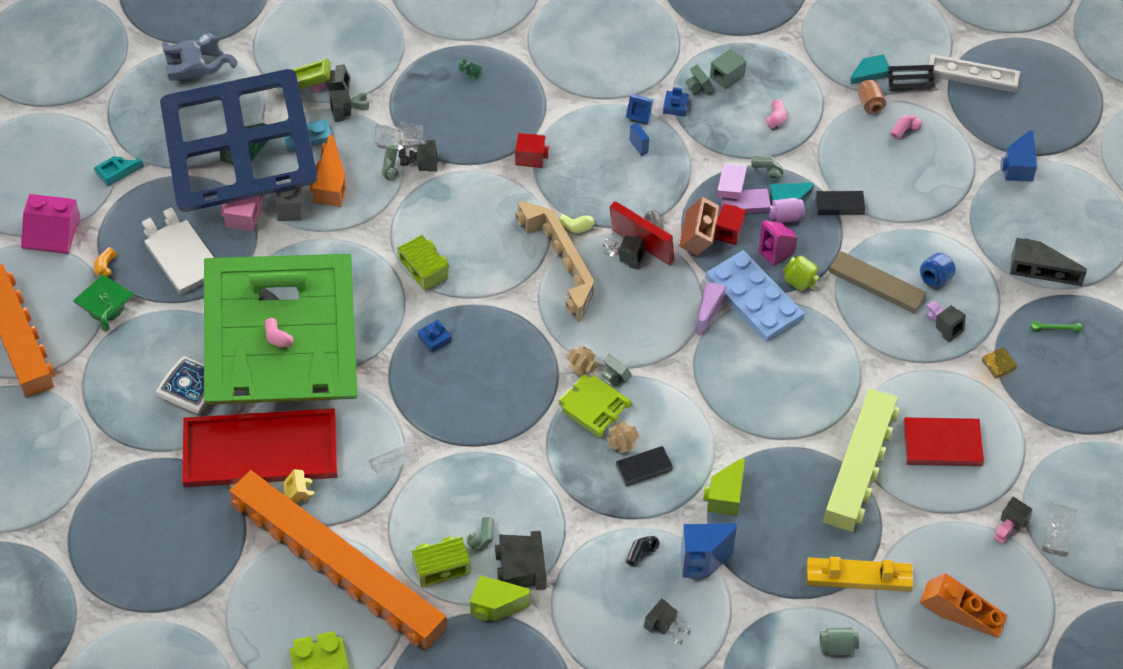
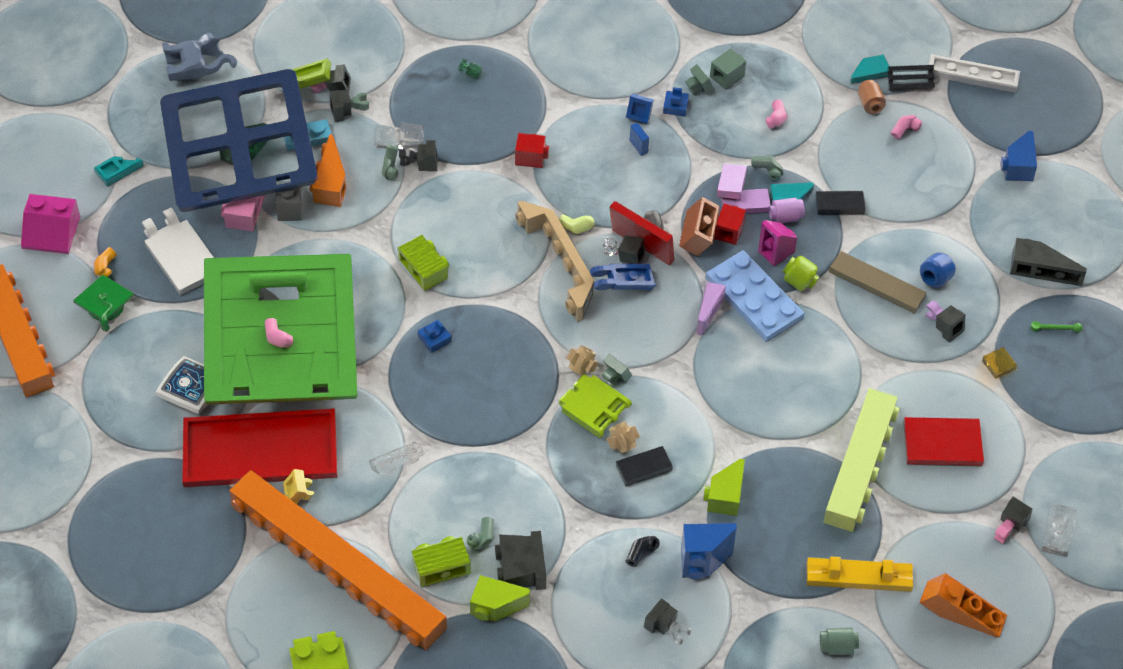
none -> blue hinge [590,264,656,290]

